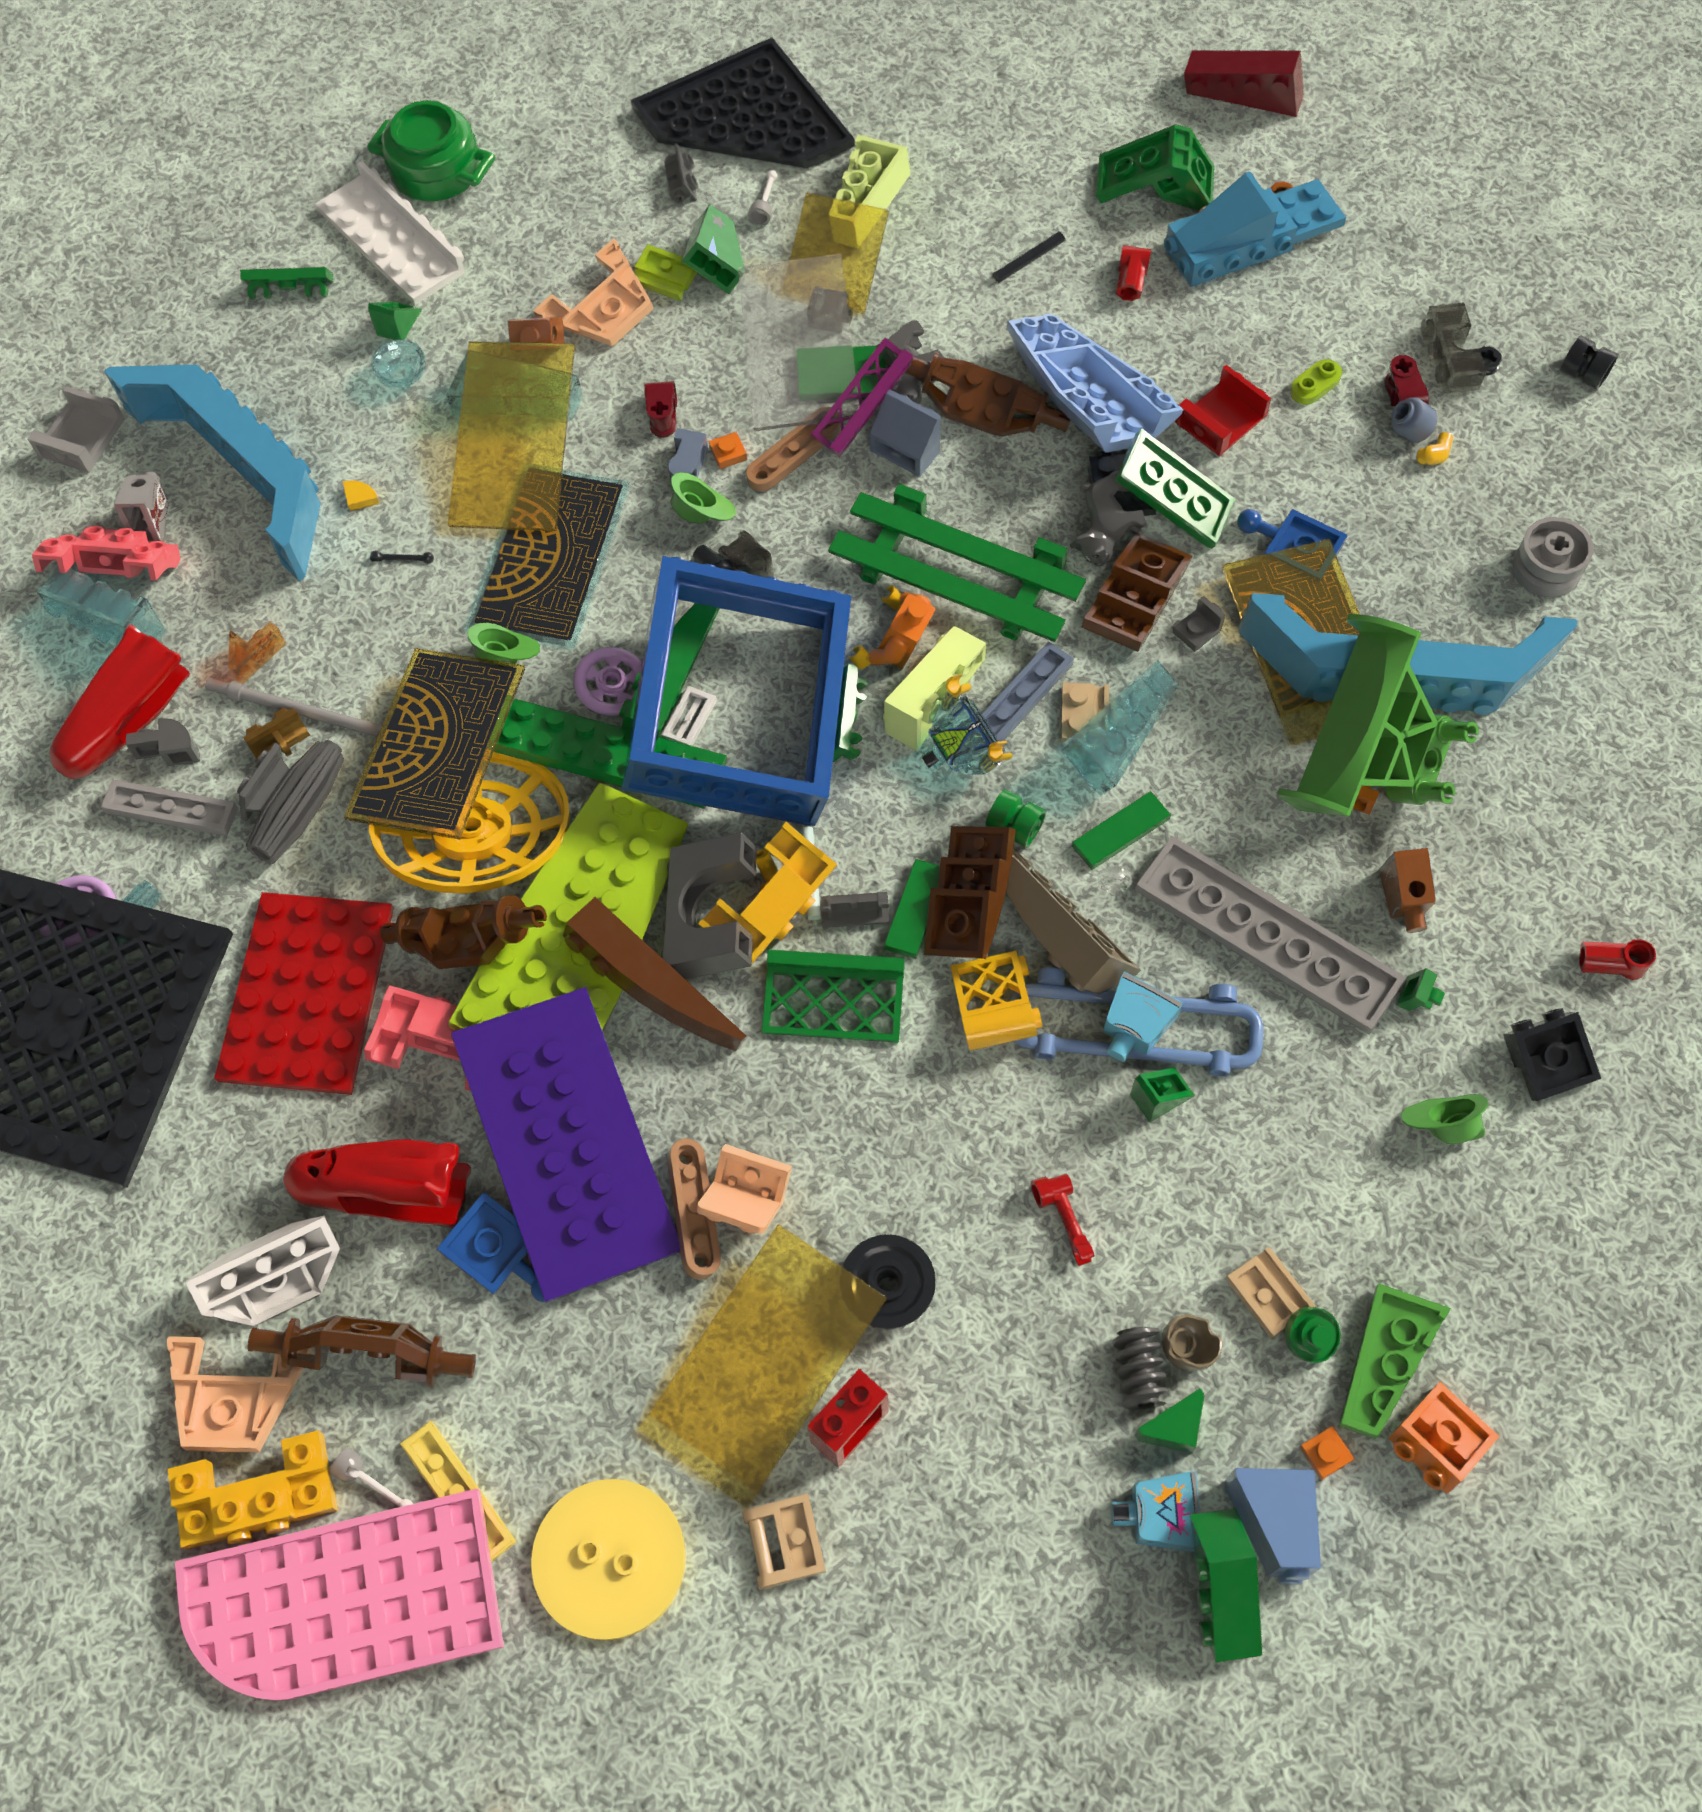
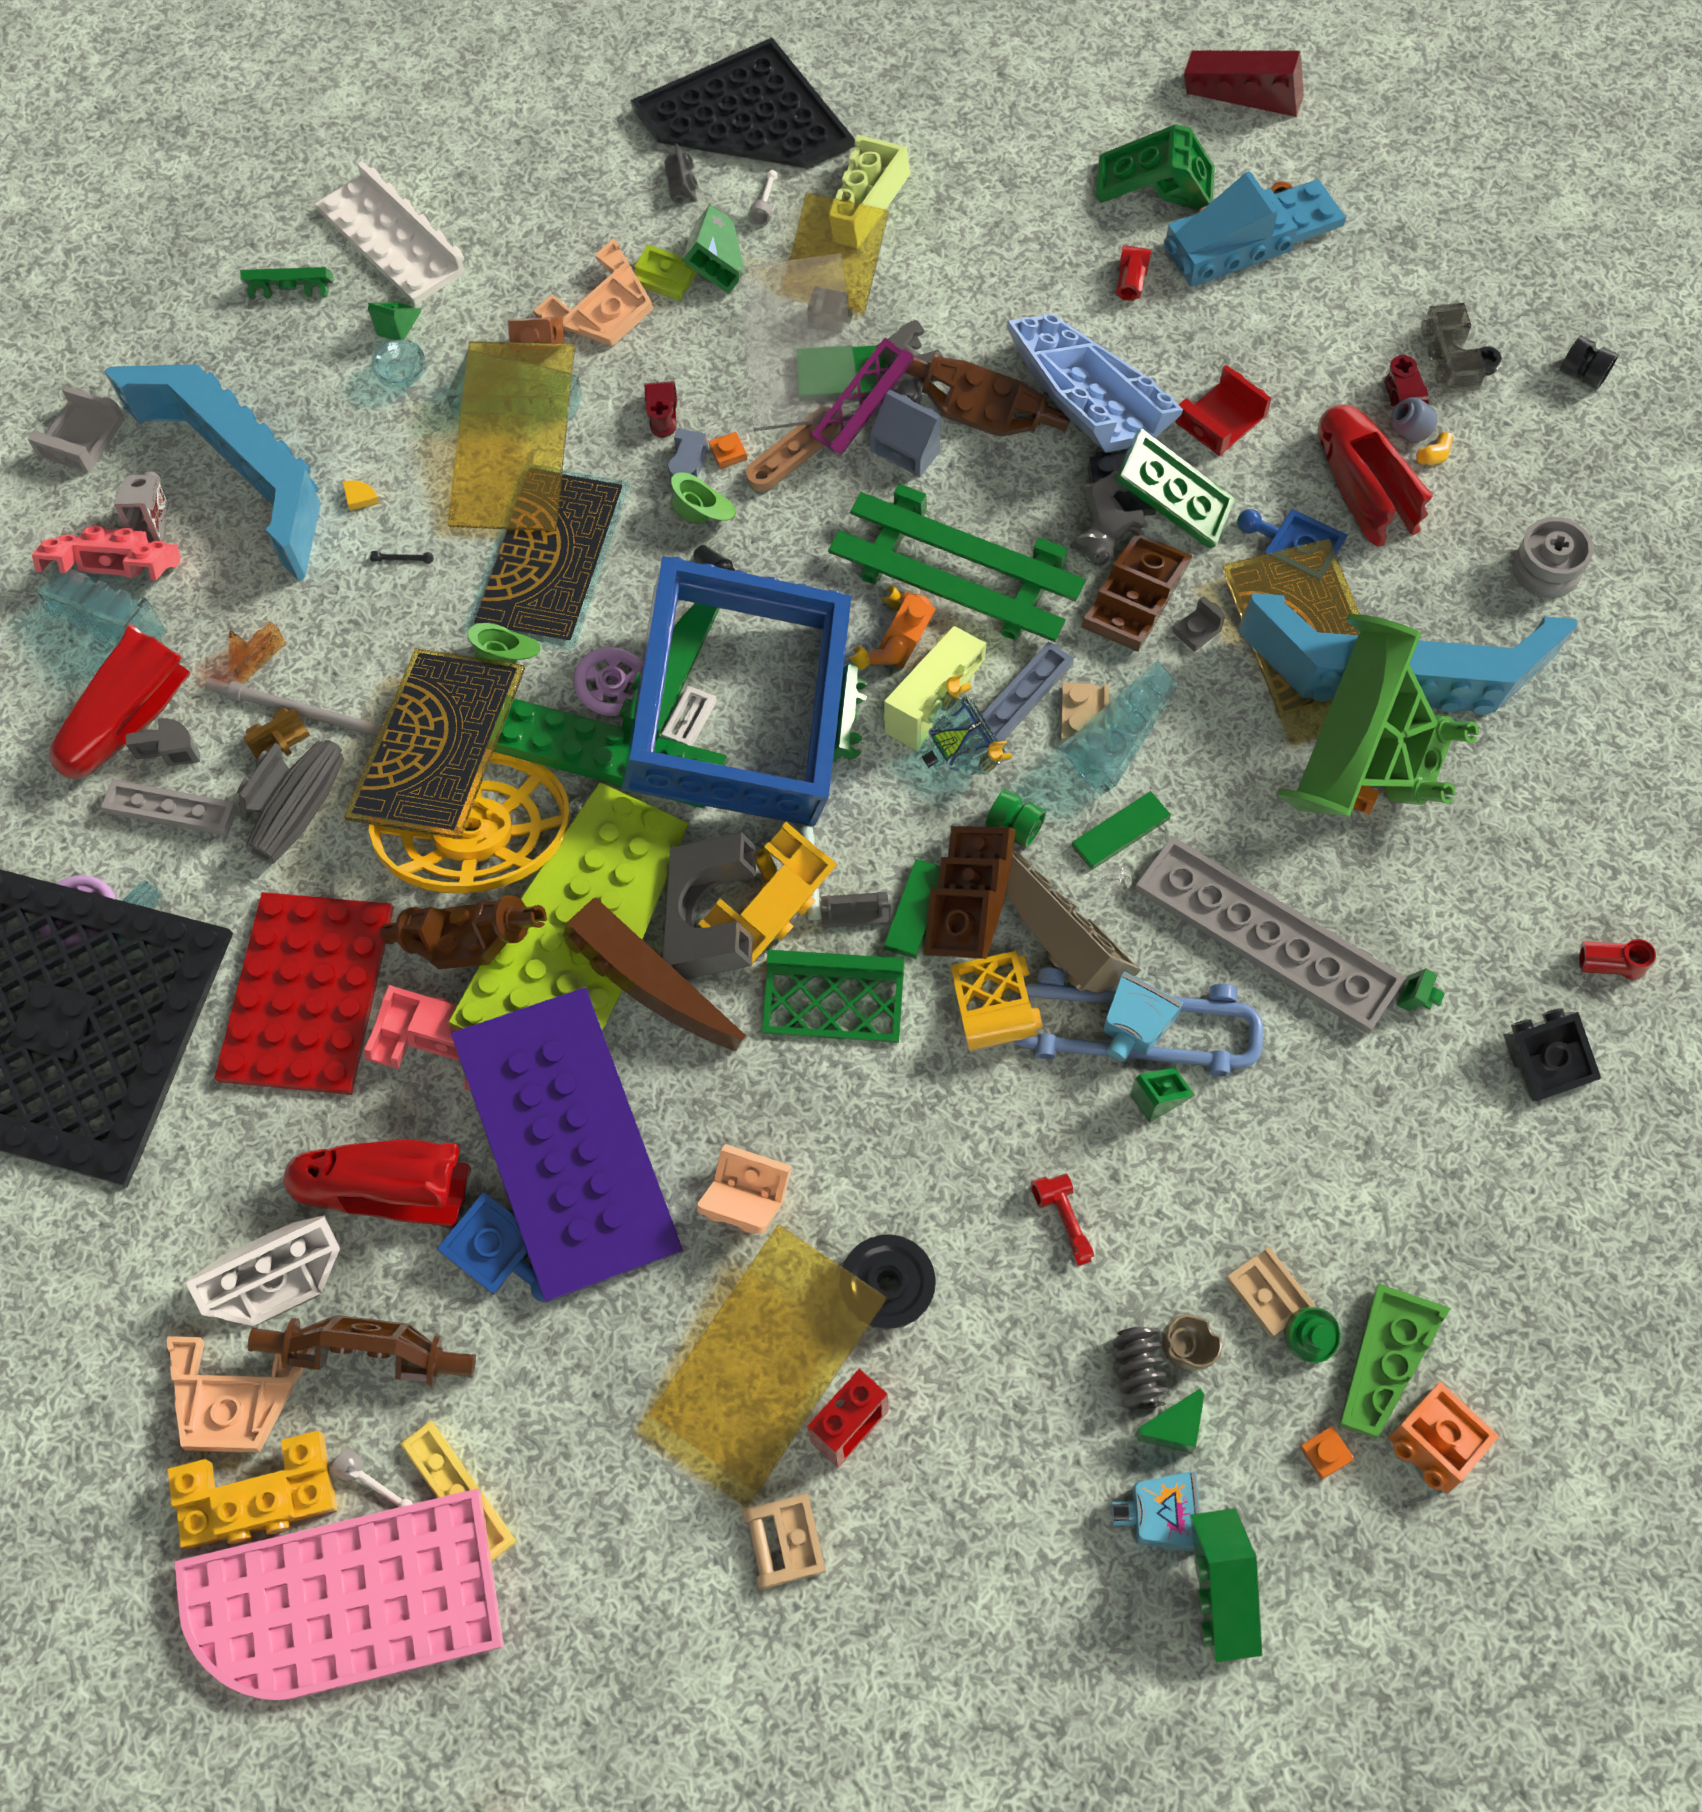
green piece [367,100,495,202] -> none
light yellow plate [531,1479,686,1641] -> none
medium nougat plate [667,1138,721,1280] -> none
clear smoke piece [718,530,774,577] -> none
black bar [992,231,1065,283] -> none
medium blue slope [1225,1468,1321,1585] -> none
lime plate [1290,359,1342,405] -> none
dark orange torso [1379,848,1436,933] -> none
bright green piece [1401,1094,1488,1144] -> none
none -> red piece [1317,404,1433,547]

